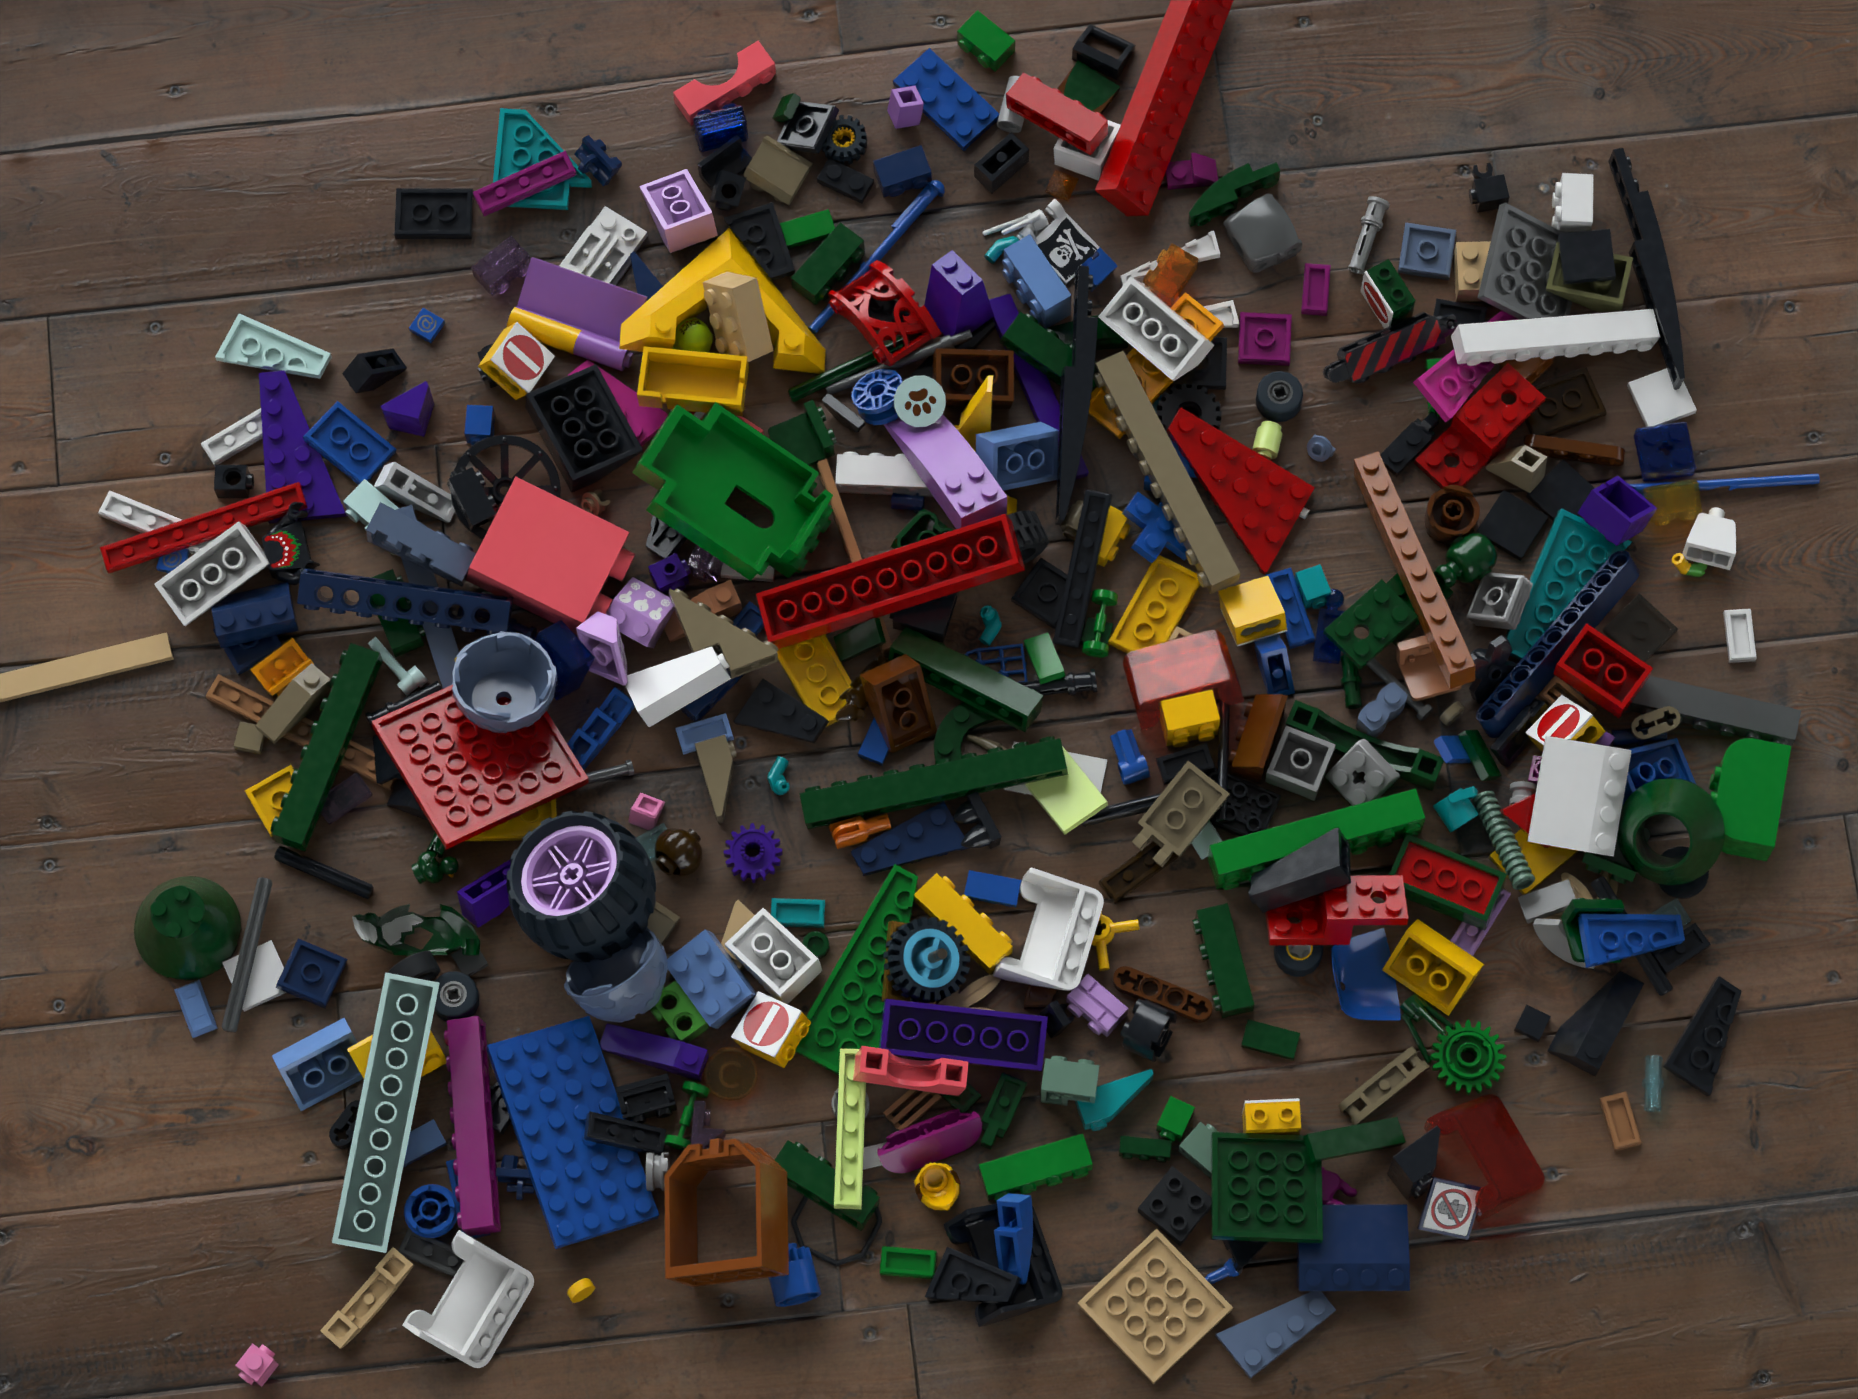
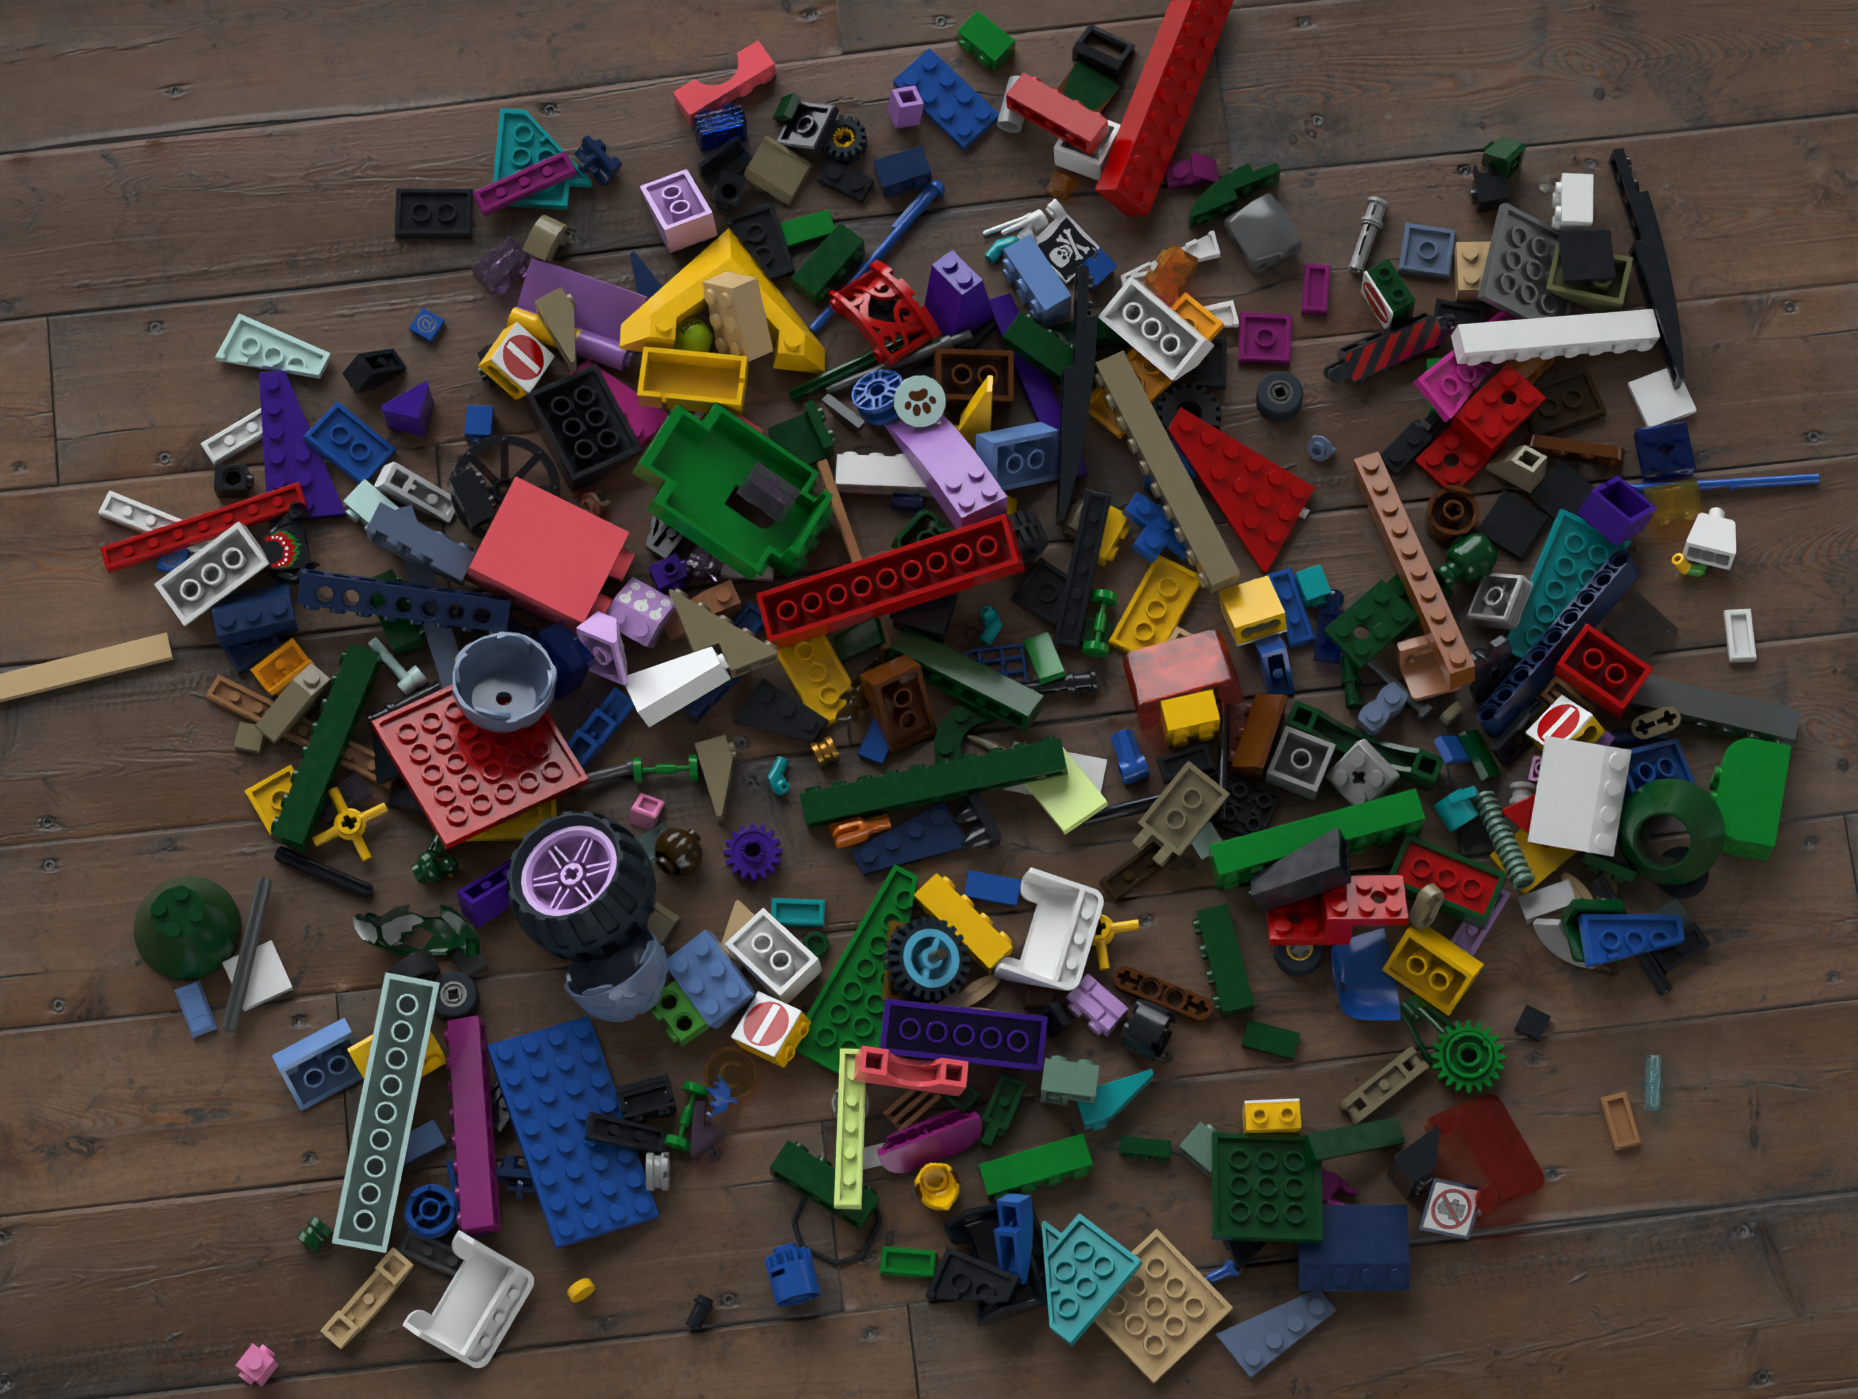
dark blue tile [276,938,348,1009] -> none
black beam [329,1100,360,1149] -> none
white piece [559,206,648,286] -> none
dark purple slope [600,1023,709,1082] -> none
dark orange container [664,1138,789,1287] -> none
light blue tile [675,713,734,755] -> none
black brick [974,132,1029,194] -> none
black brick [1138,1166,1211,1246] -> none
green brick [1156,1096,1195,1142] -> none
yellowish green brick [1252,421,1283,461] -> none
black wedge [1547,971,1644,1077] -> none
black wing [1662,976,1742,1096] -> none
none -> dark green wheel [295,1215,334,1254]
none -> yellow bar [312,787,389,862]
none -> dark tan brick [522,215,570,263]
none -> dark tan slope [534,287,577,373]
none -> green wheel [633,754,699,784]
none -> black pin [684,1294,714,1331]
none -> blue piece [707,1075,738,1118]
none -> brick [736,461,800,522]
none -> pearl gold wheel [810,736,840,768]
none -> teal wing [1042,1213,1143,1346]
none -> dark tan beam [1408,884,1444,930]
none -> dark green slope [1481,136,1526,180]

